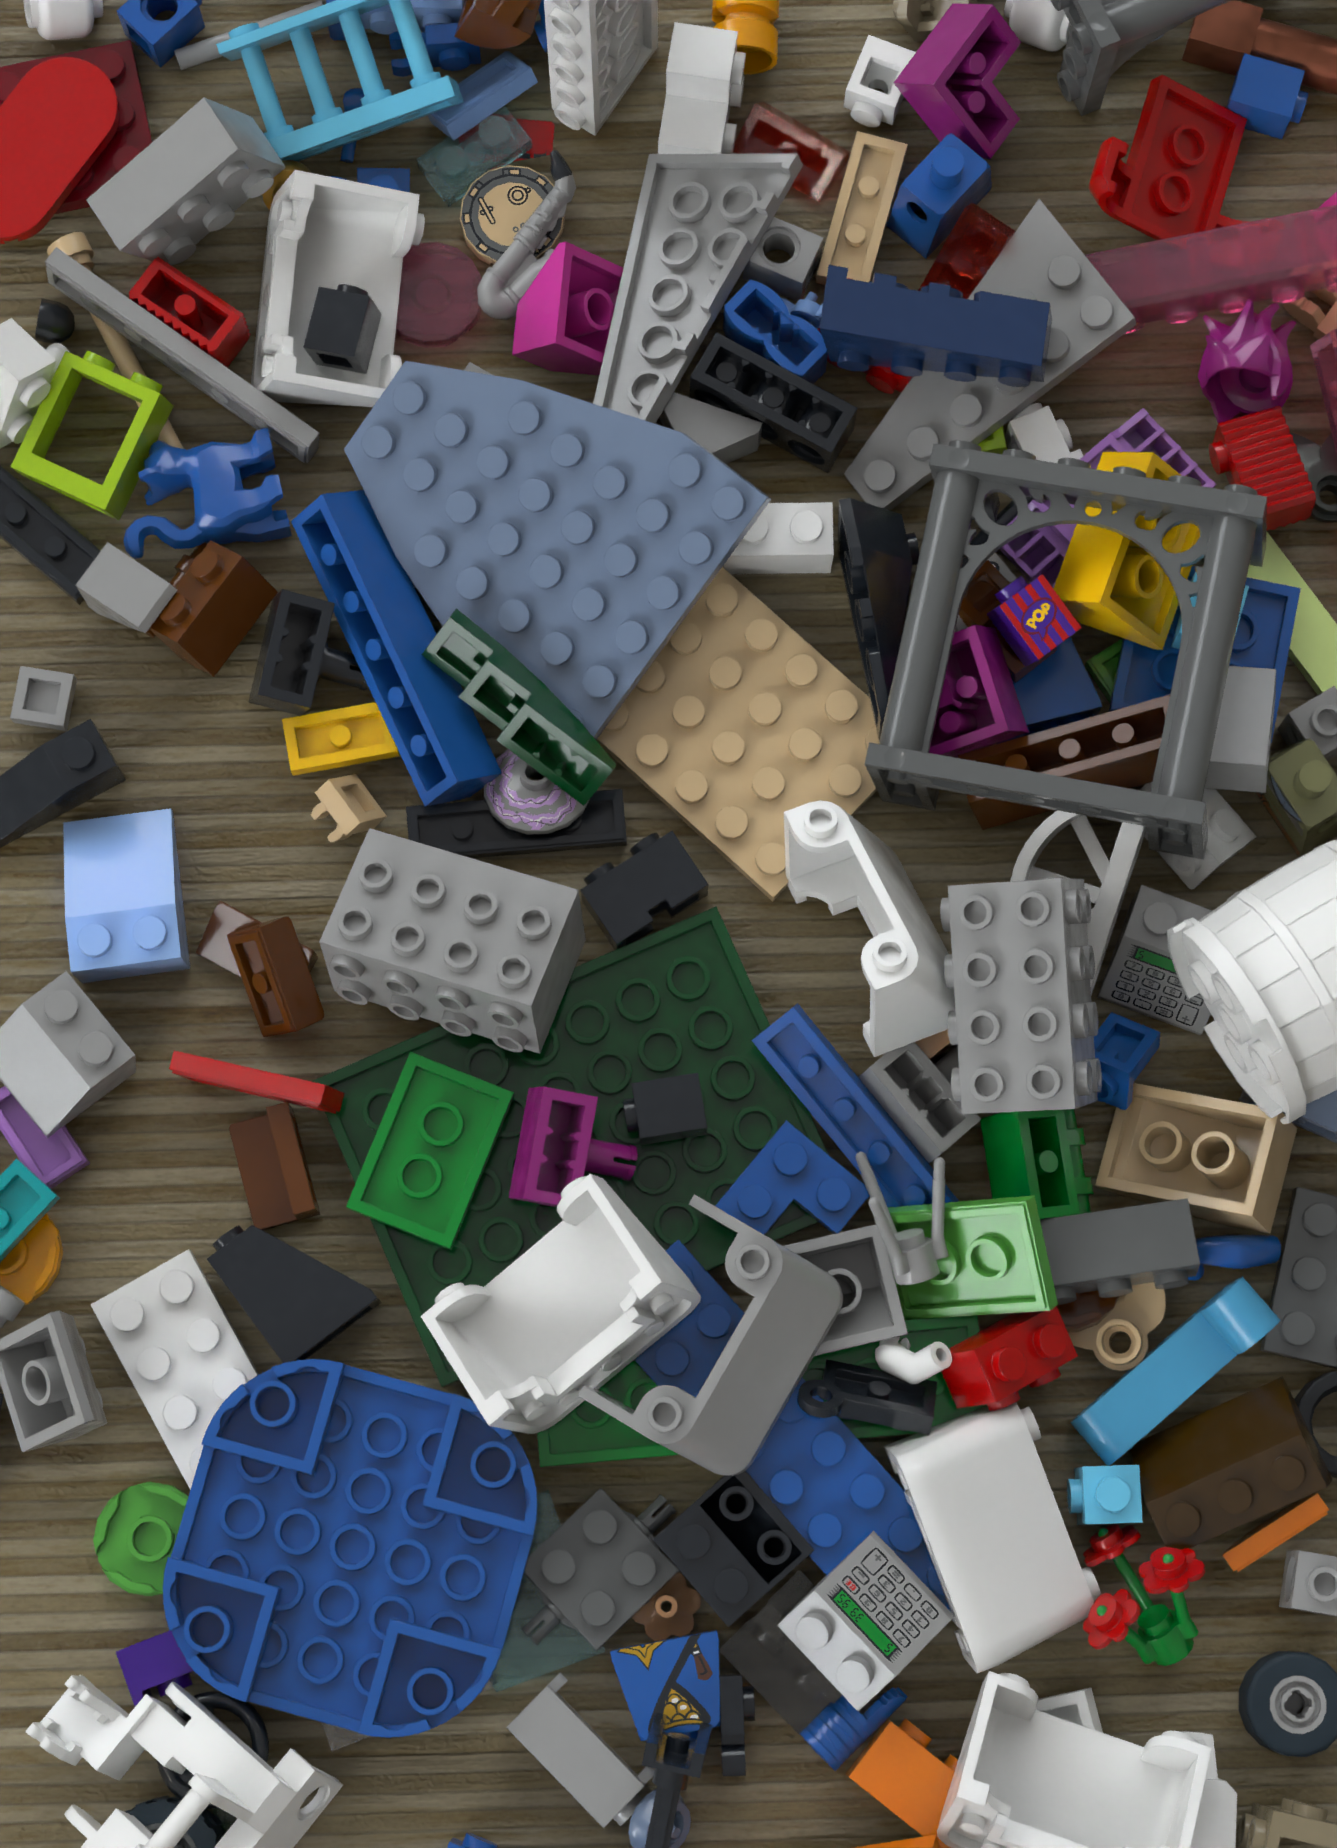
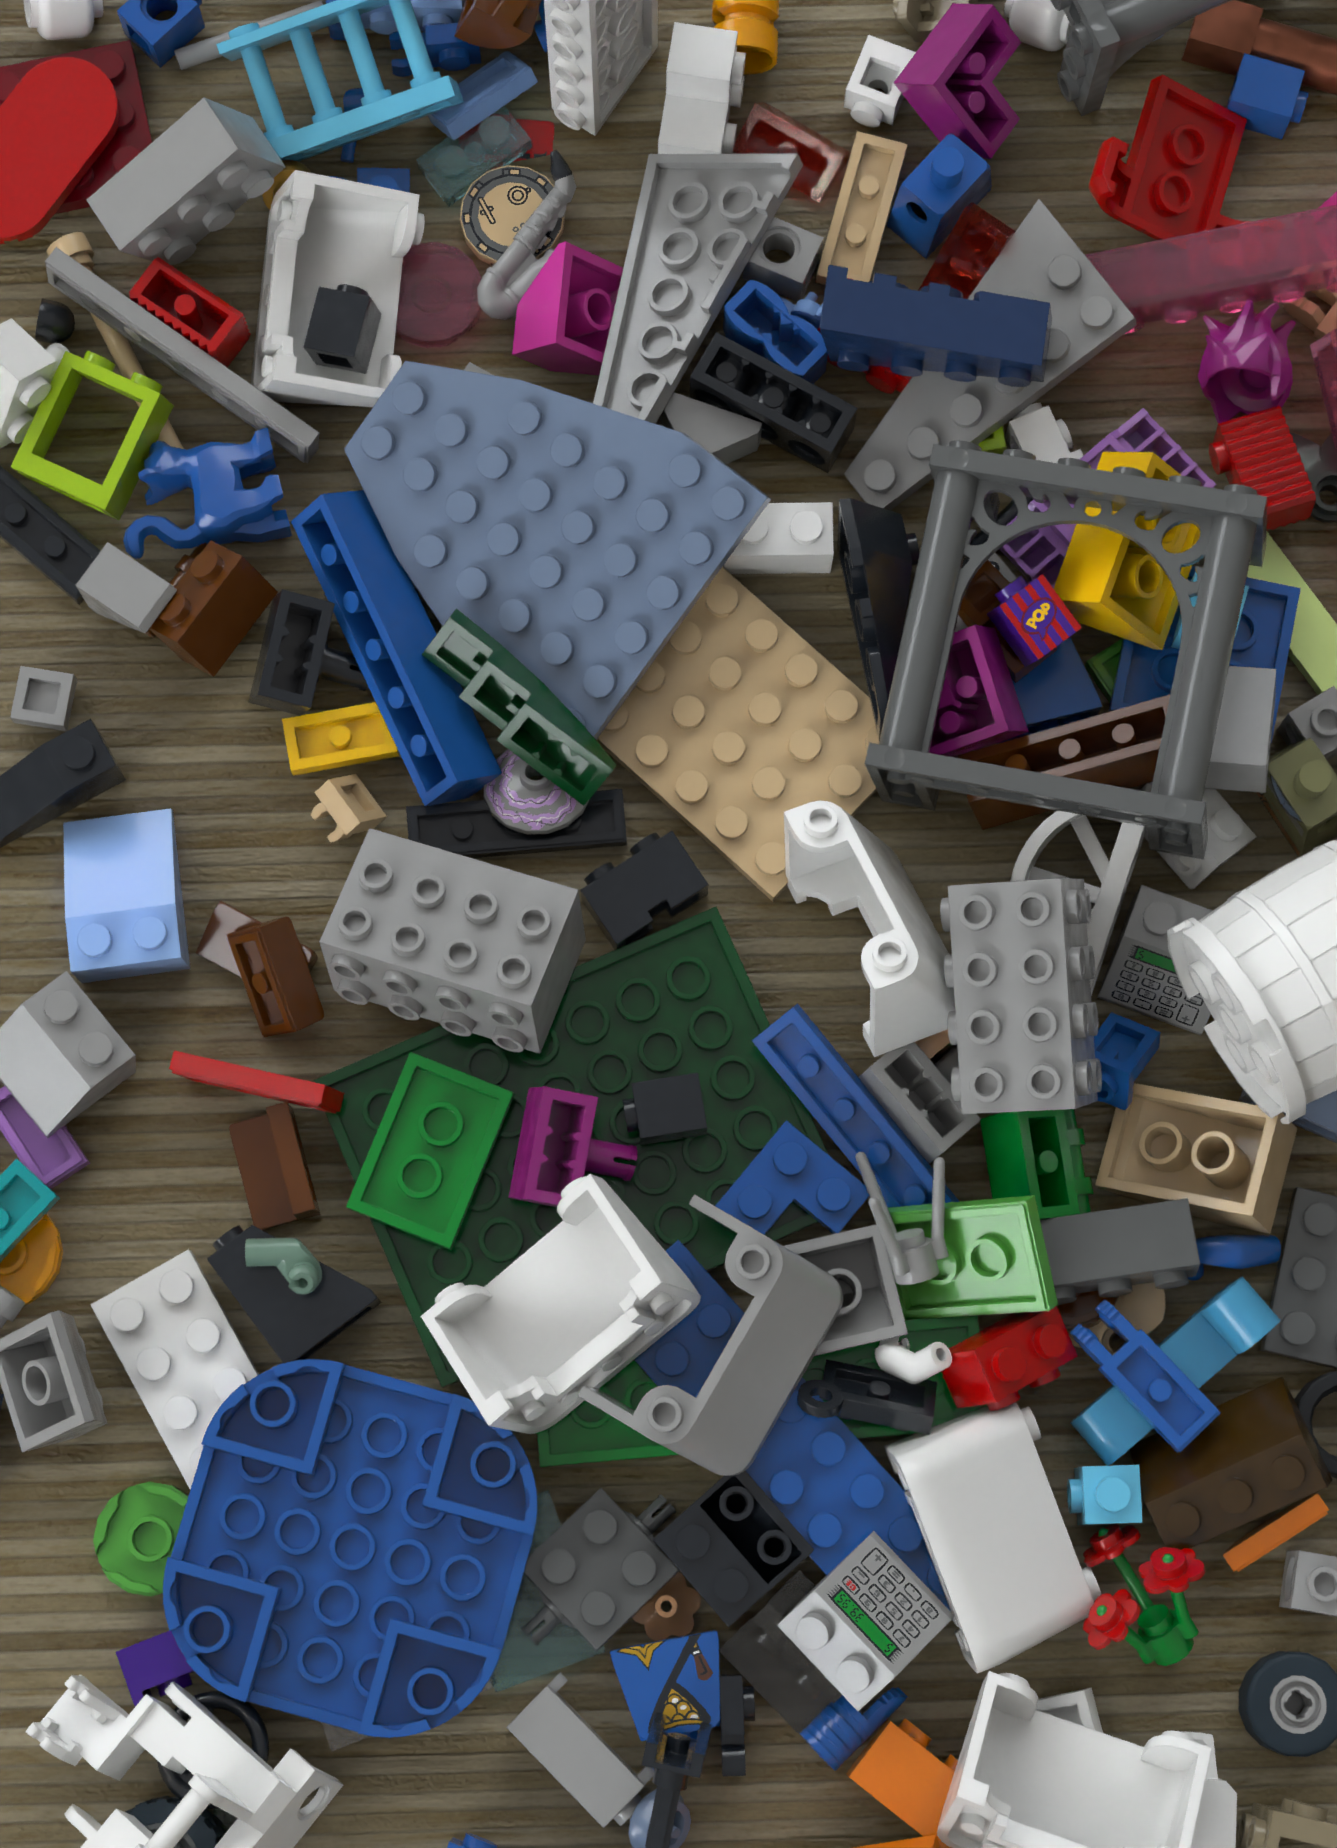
none -> sand green arm [245,1238,322,1295]
none -> blue hinge [1070,1300,1220,1453]

